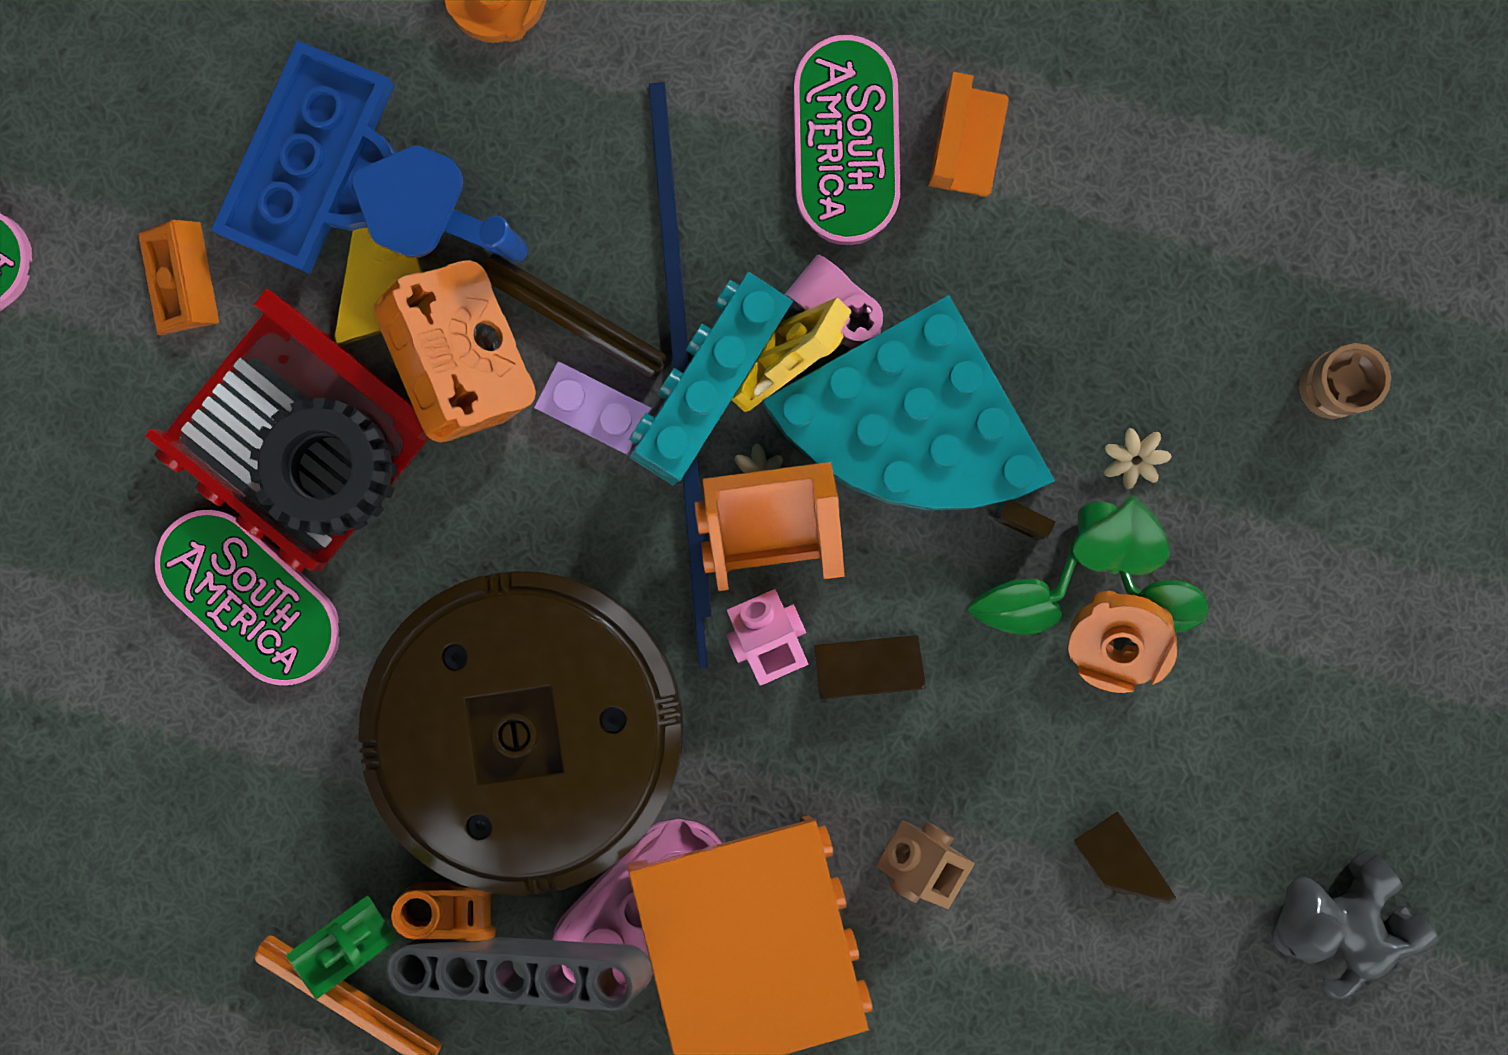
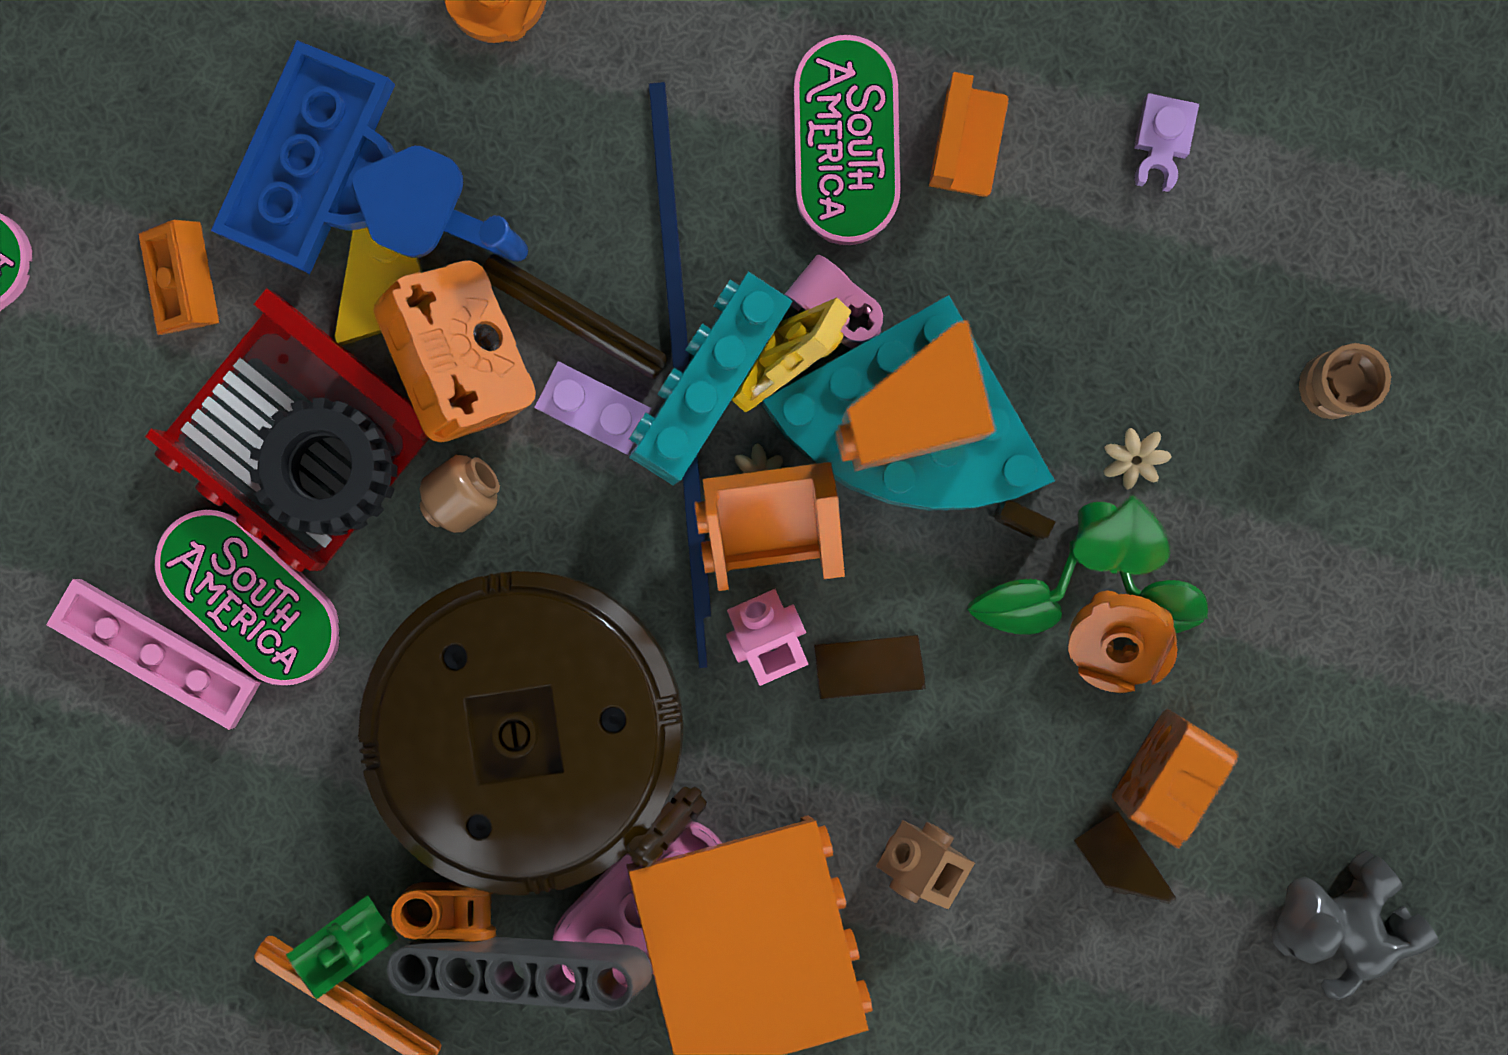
none -> bright pink plate [46,579,261,730]
none -> medium nougat head [420,455,500,533]
none -> dark brown axle [627,787,707,867]
none -> orange slope [835,320,995,472]
none -> orange axle [1112,709,1238,848]
none -> lavender plate [1134,93,1199,192]

